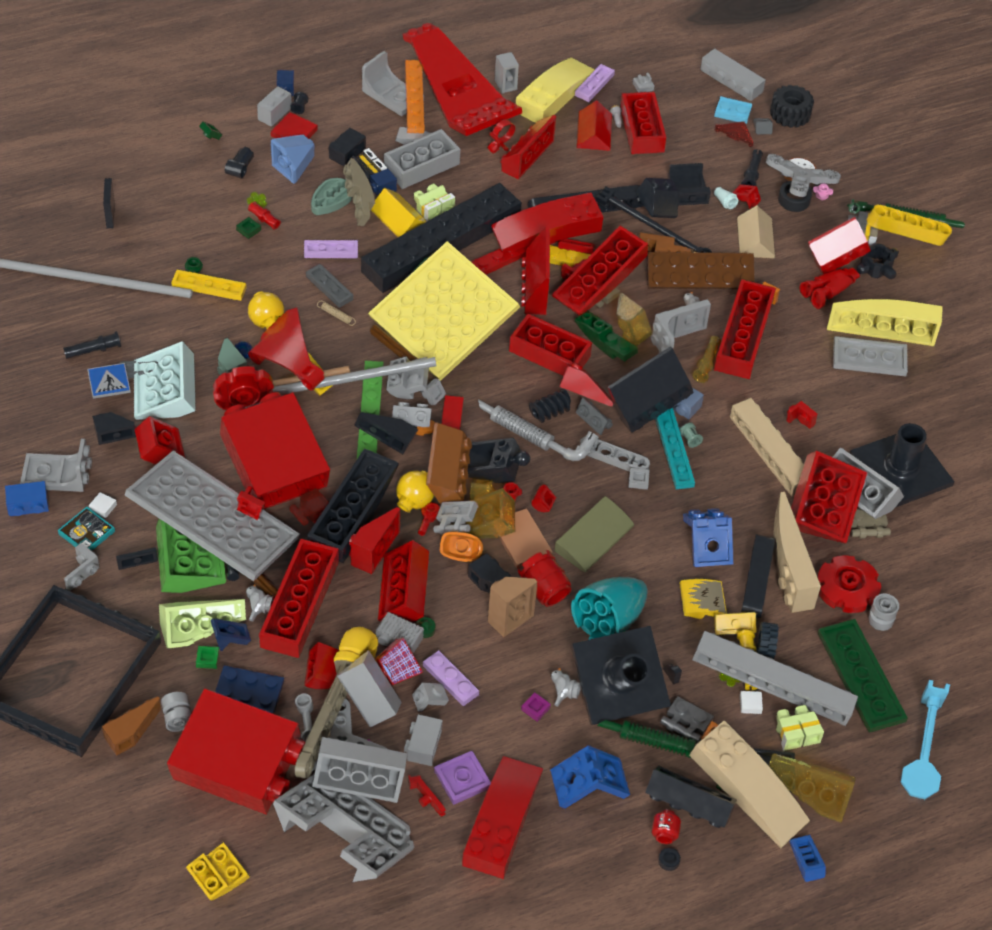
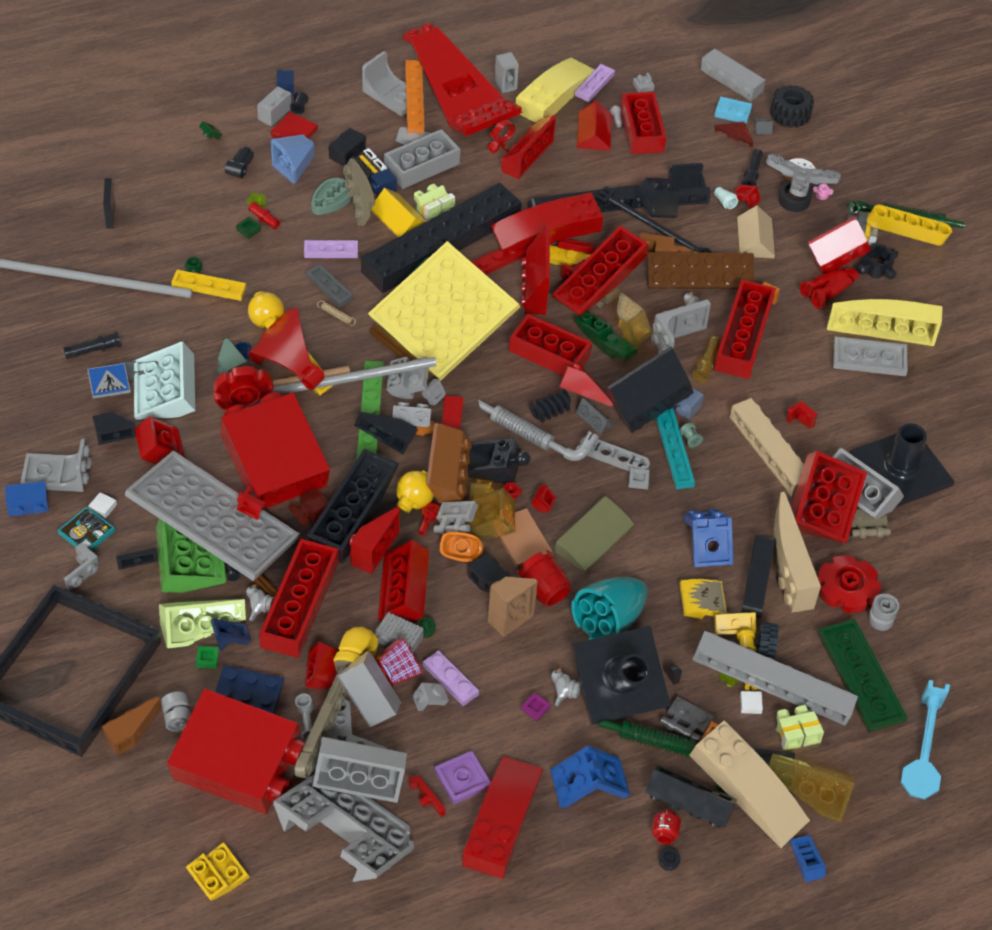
light grey brick [404,715,443,766] -> none

